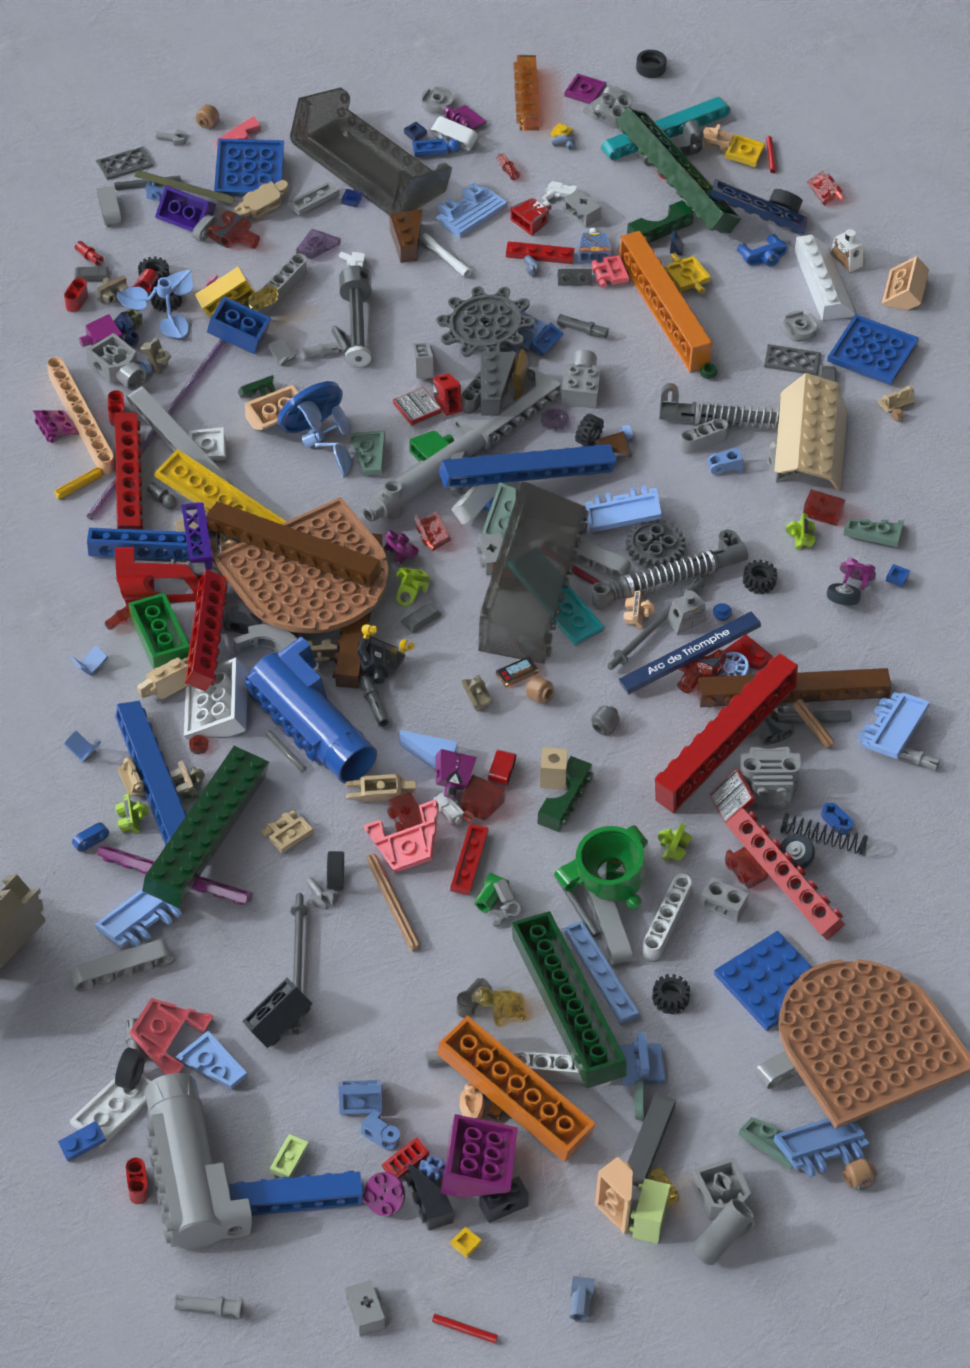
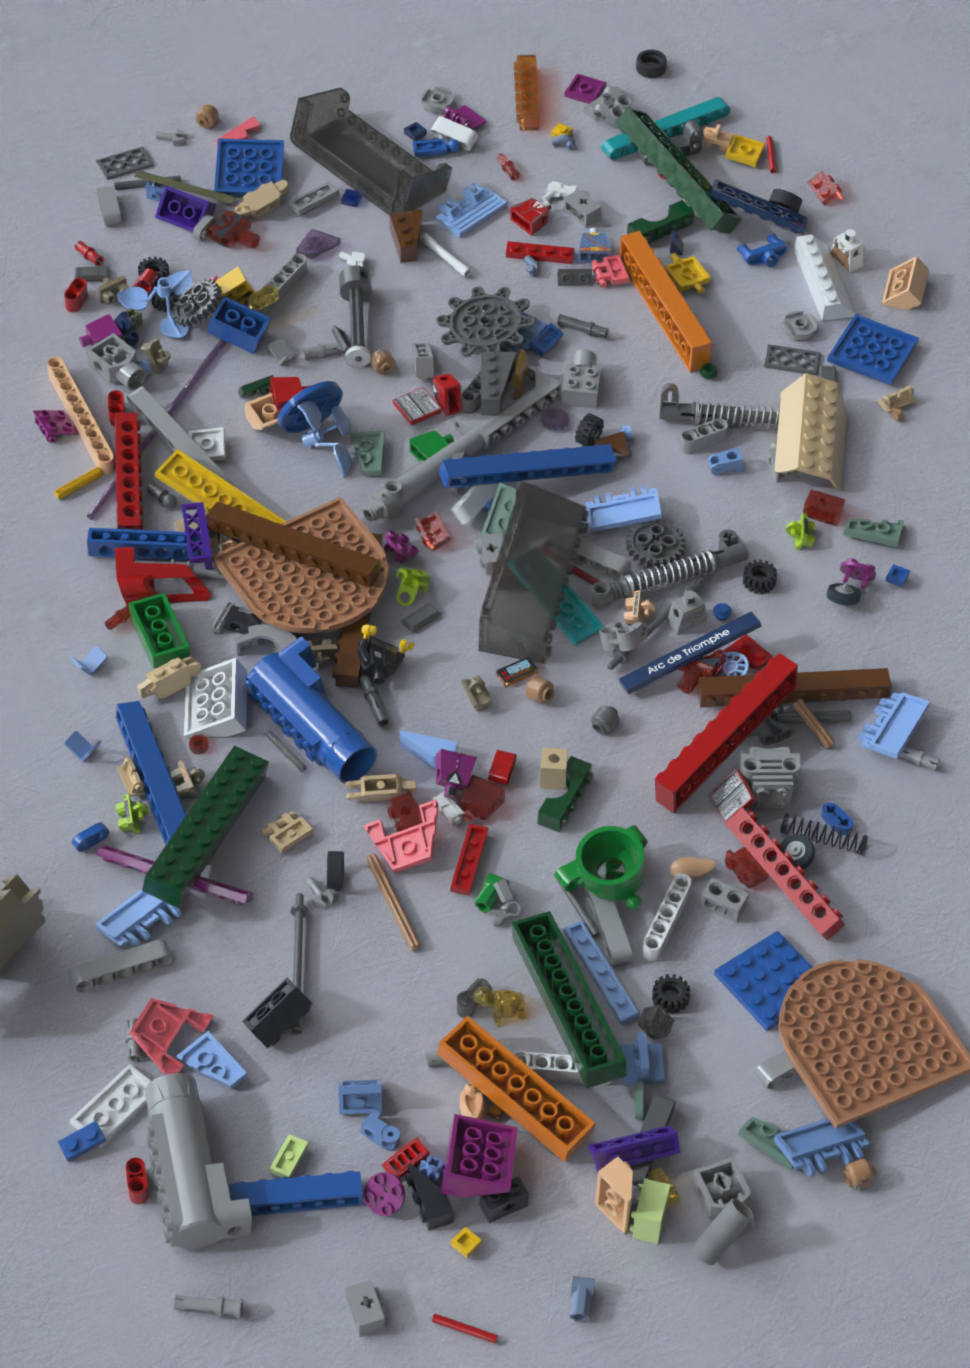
black tyre [115,1047,146,1091] -> none
red brick [185,569,228,692] -> none
lime hips [657,823,693,862] -> none
none -> dark grey gear [172,278,222,328]
none -> red torso [270,377,311,415]
none -> medium nougat head [370,349,396,375]
none -> dark purple fence [588,1125,681,1173]
none -> light grey piece [599,622,648,651]
none -> clear smoke brick [637,1005,675,1040]
none -> light nougat arm [670,857,715,879]

